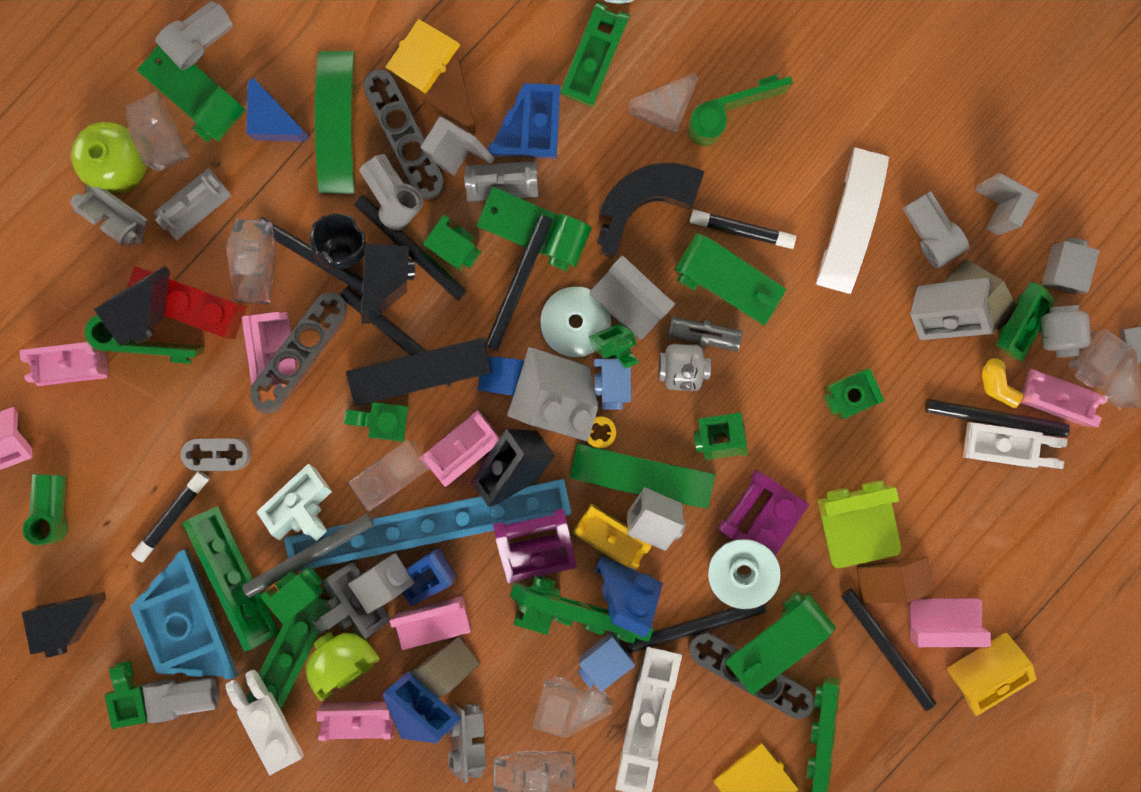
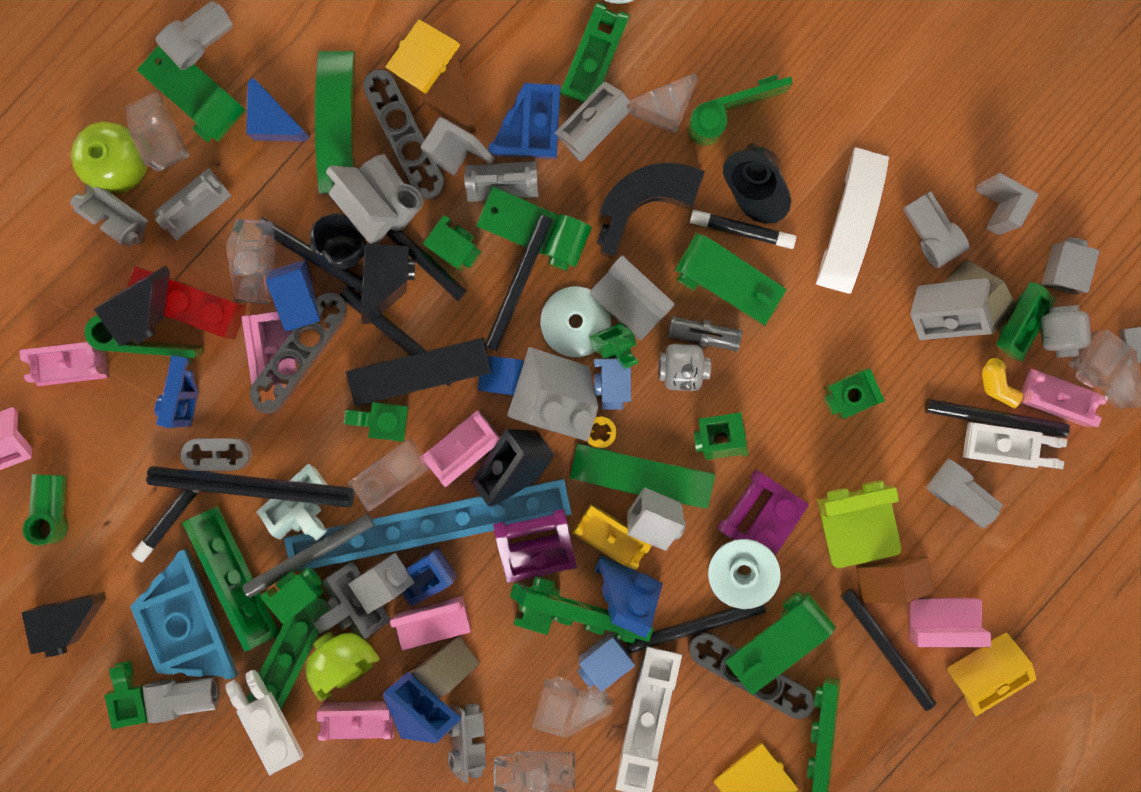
none -> black axle [146,466,354,507]
none -> blue wing [154,355,199,428]
none -> blue slope [265,260,320,332]
none -> light grey panel [326,165,398,244]
none -> light grey panel [555,81,630,161]
none -> black piece [723,143,792,224]
none -> light grey piece [926,459,1003,528]

